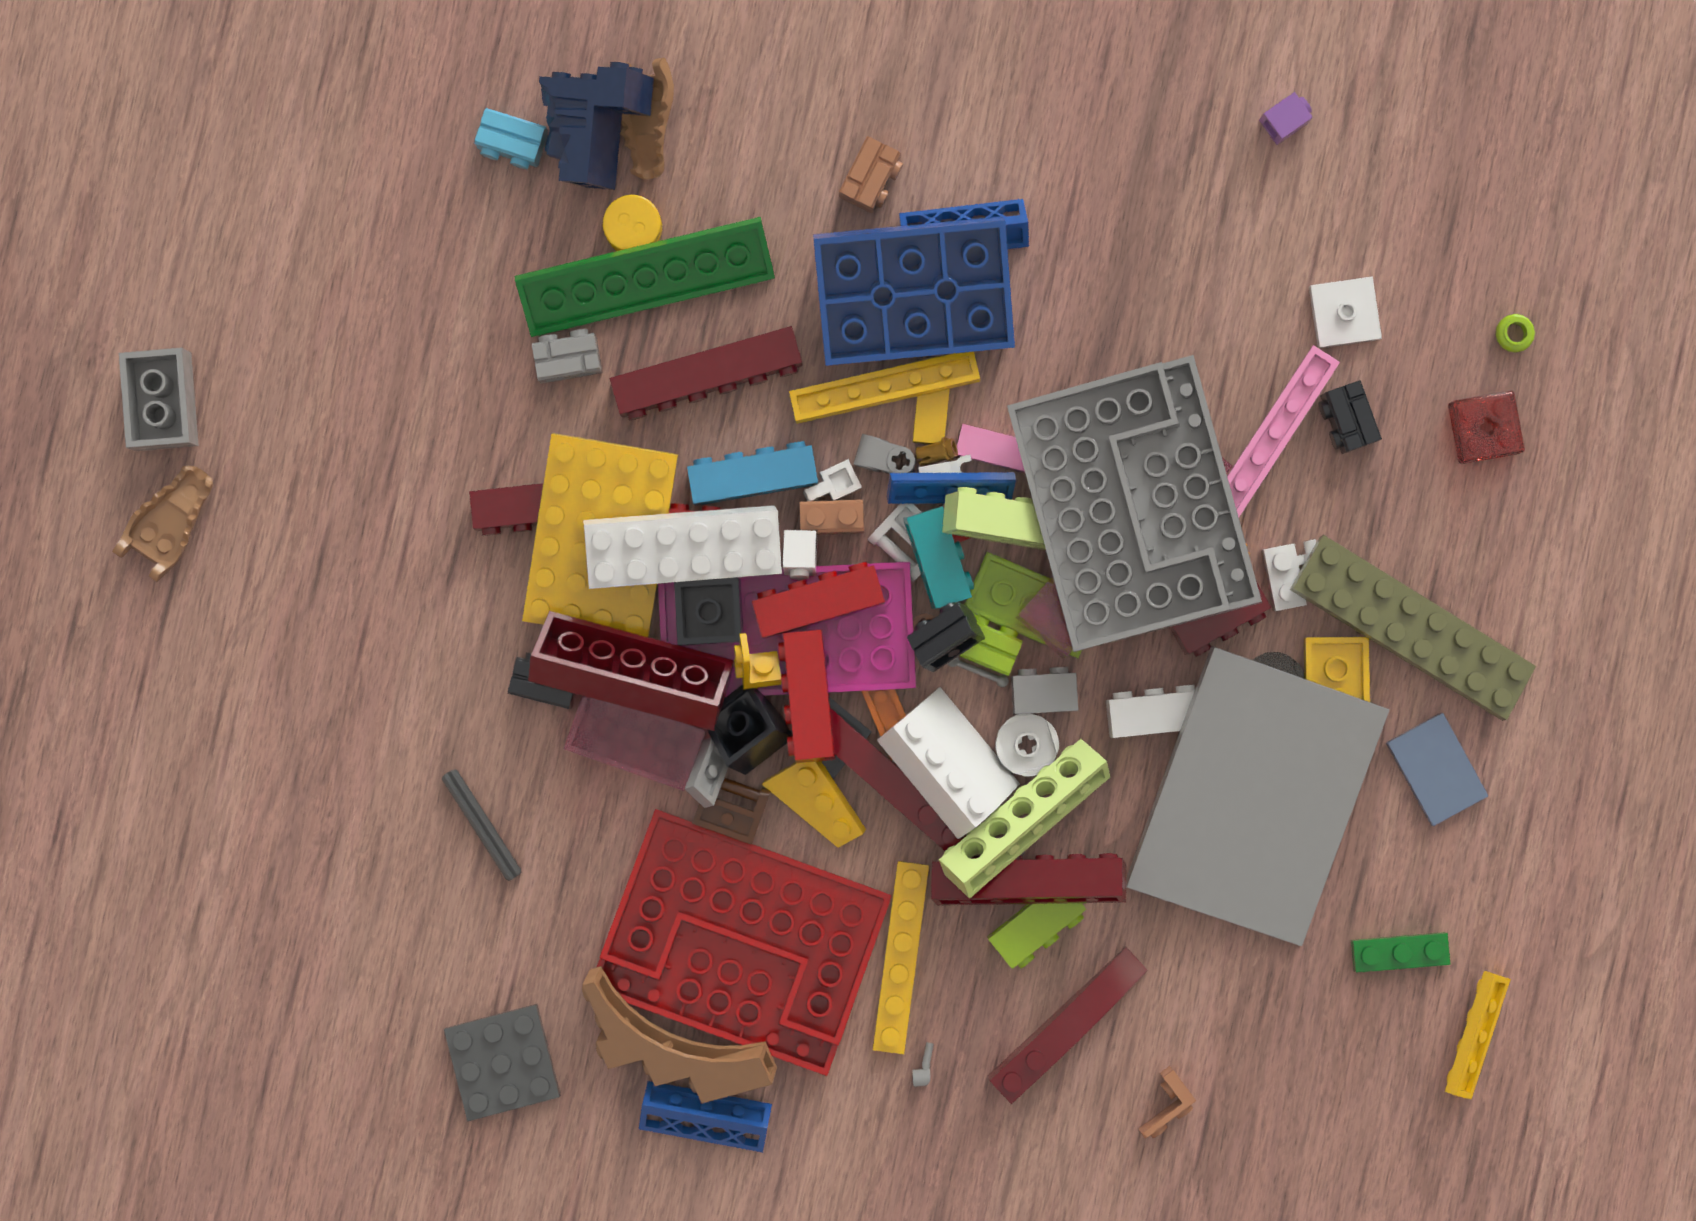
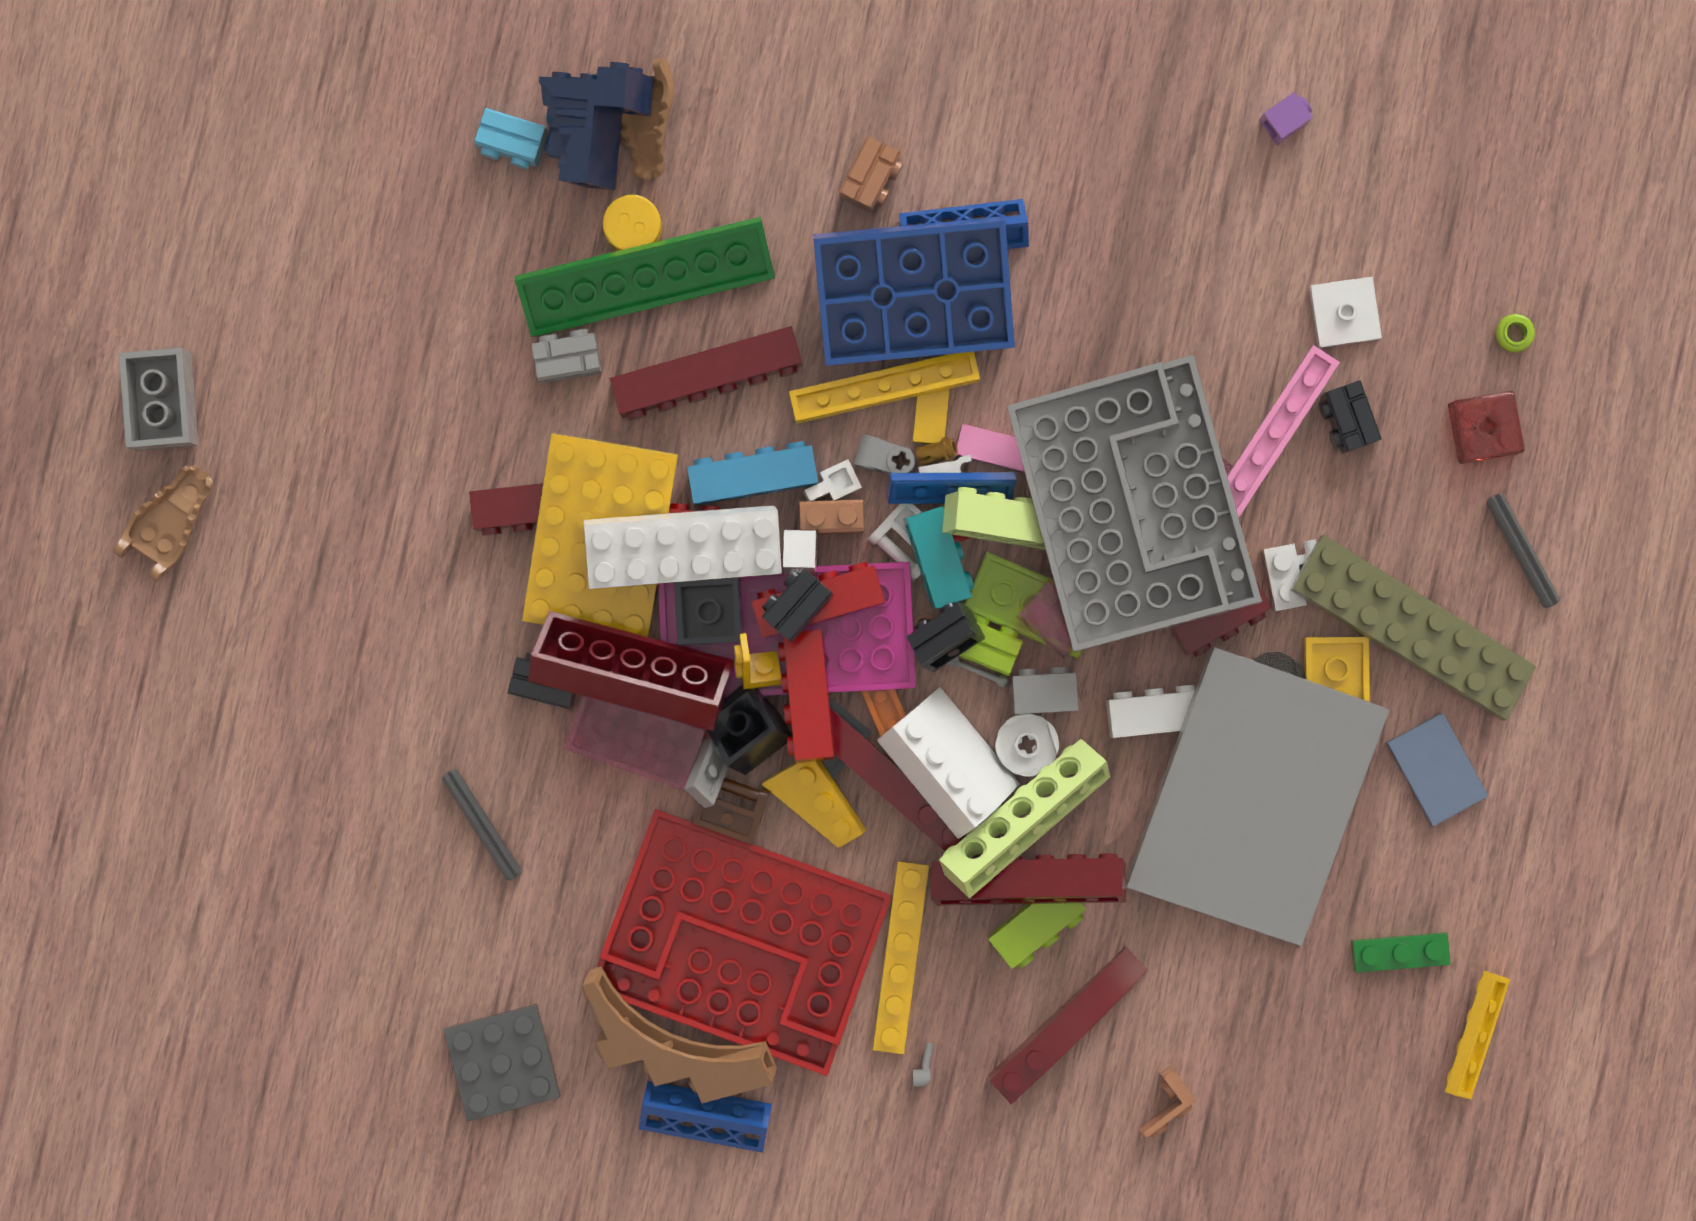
none -> black brick [762,568,834,643]
none -> dark grey axle [1487,493,1560,608]

